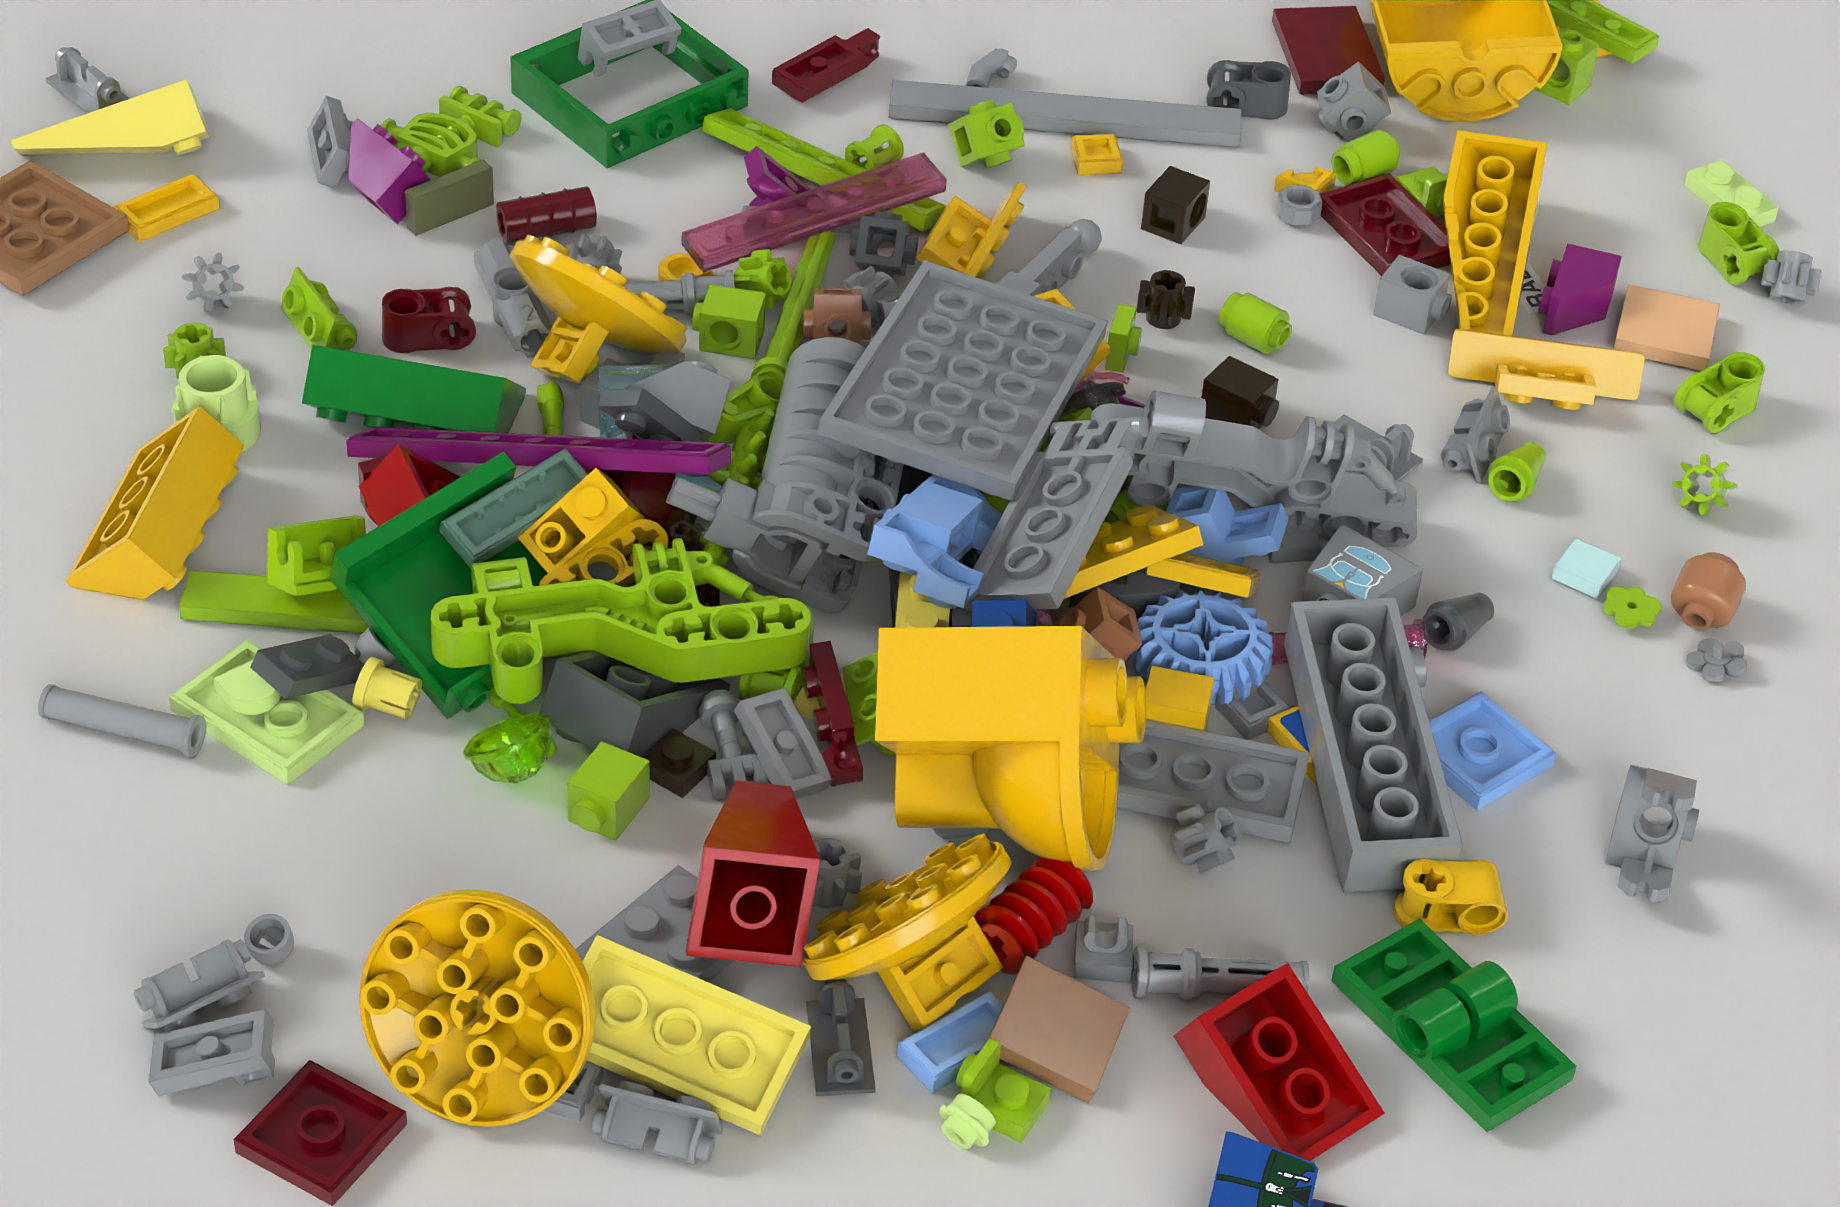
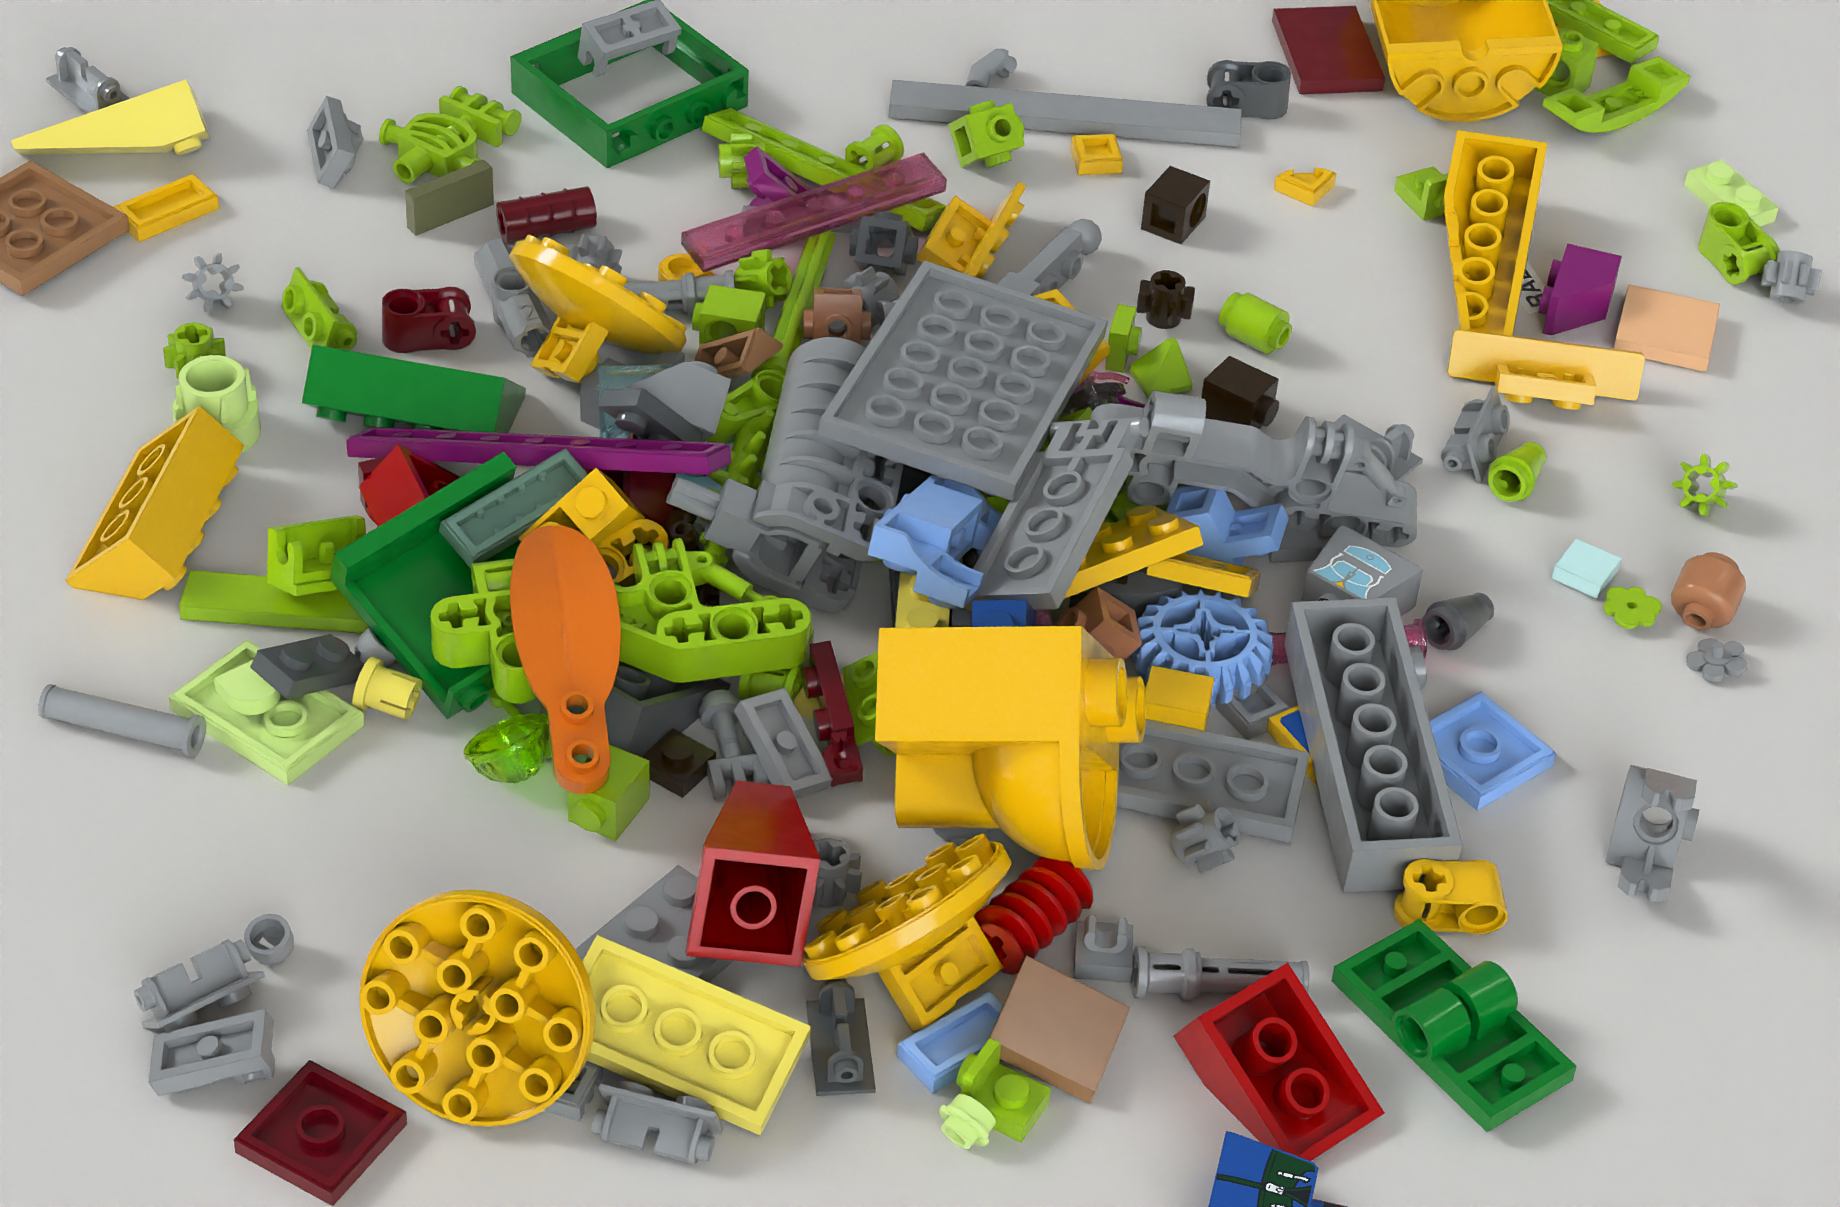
magenta slope [348,118,431,225] -> none
lime piece [537,380,564,436] -> none
dark red hinge [772,28,880,103] -> none
light grey tile [1276,185,1322,226] -> none
light grey brick [1317,61,1391,142] -> none
dark red tile [1320,173,1451,276] -> none
lime brick [1331,129,1400,185] -> none
light grey brick [1373,255,1452,335] -> none
lime piece [1674,352,1765,434] -> none
none -> orange plant [510,526,621,794]
none -> medium nougat slope [694,328,783,379]
none -> lime gear [718,132,765,189]
none -> lime slope [1129,337,1193,399]
none -> lime slope [1542,56,1691,133]

